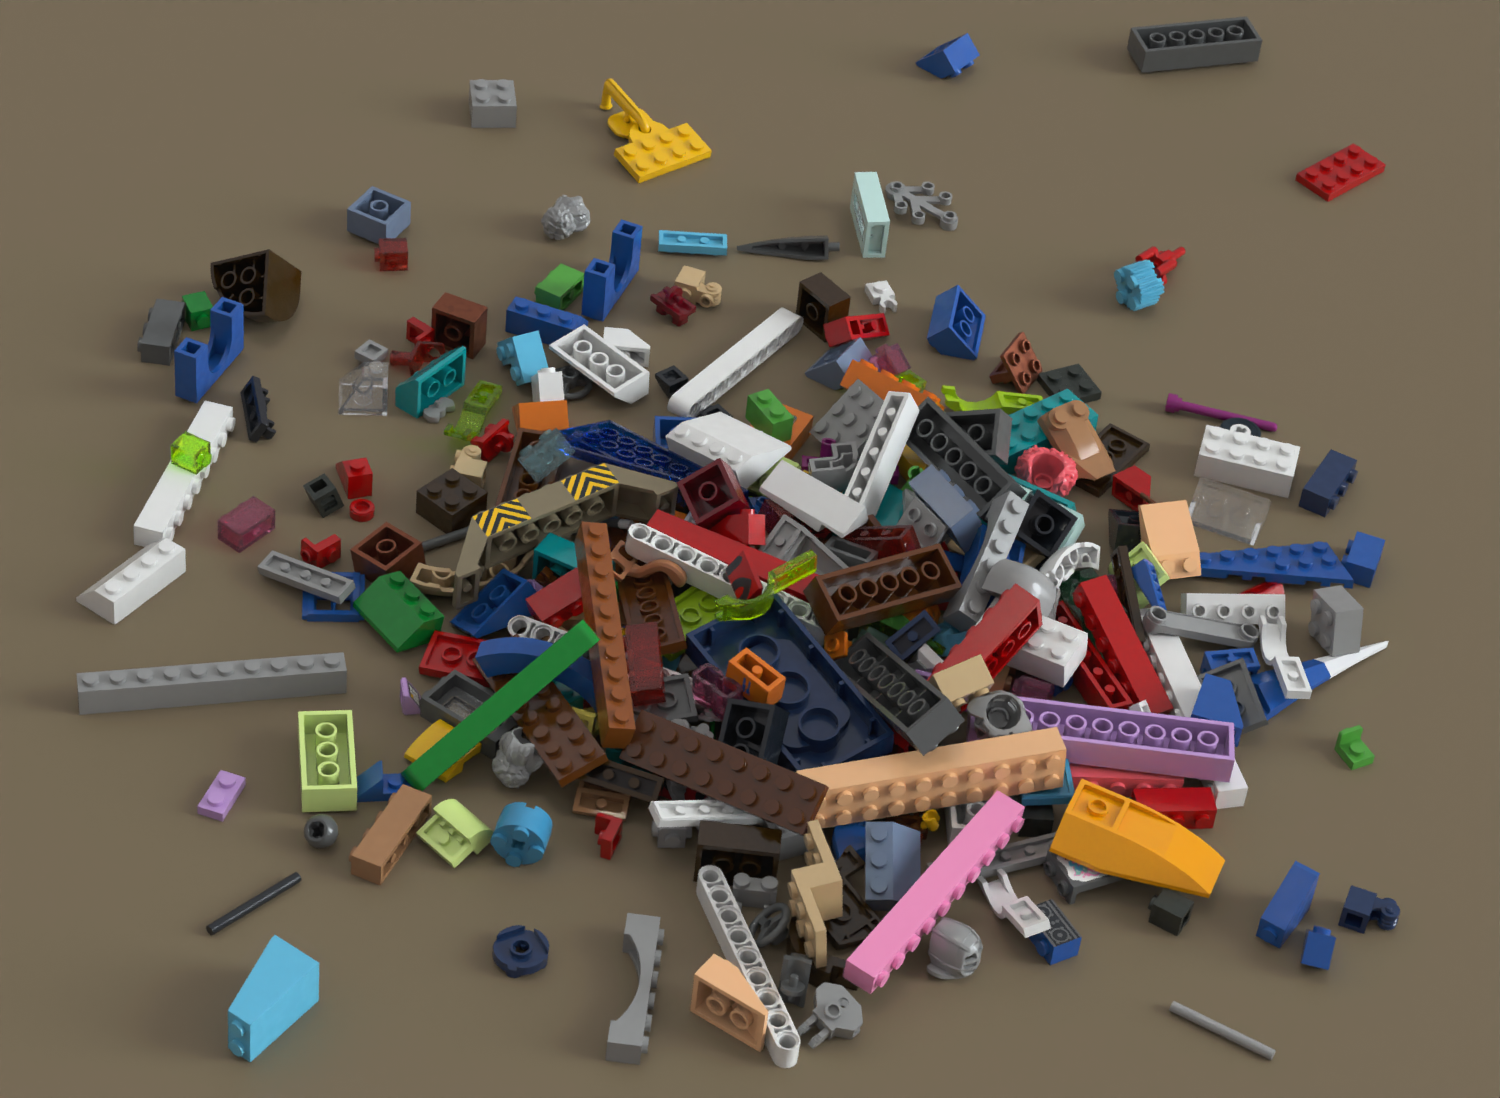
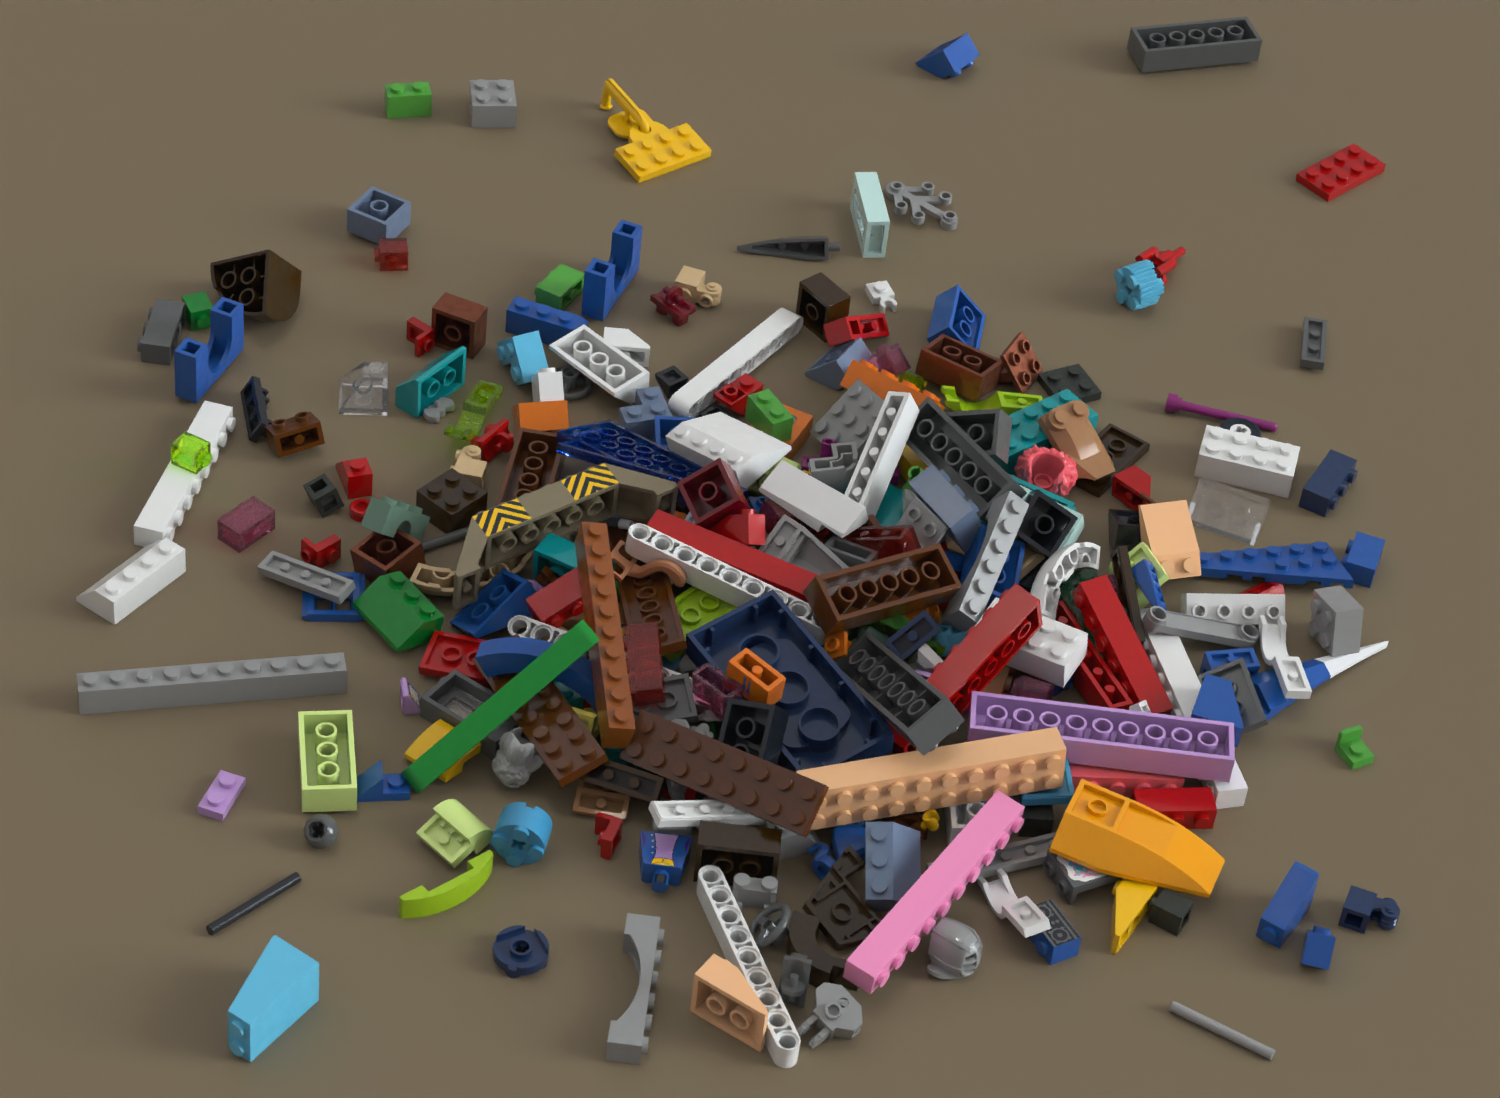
medium nougat brick [349,784,432,886] -> none
light grey plate [354,339,388,368] -> none
clear red bracket [389,341,445,376] -> none
clear light blue bracket [518,428,576,483] -> none
light grey hair [541,195,591,240] -> none
medium azure plate [658,230,727,256] -> none
clear neon green piece [714,549,817,621] -> none
red slope [726,550,763,606] -> none
tan bracket [788,819,843,968] -> none
tan brick [928,654,995,712] -> none
light grey piece [967,690,1032,739] -> none
light grey brick [982,559,1056,617] -> none
none -> reddish brown brick [265,412,325,458]
none -> sand green arch [361,496,430,542]
none -> bright green brick [384,81,432,119]
none -> lime slope [398,850,493,919]
none -> sand blue brick [618,386,673,445]
none -> blue torso [639,831,692,893]
none -> red slope [713,373,763,417]
none -> copper brick [915,334,1003,402]
none -> yellow slope [1111,879,1158,955]
none -> dark grey plate [1300,317,1327,370]

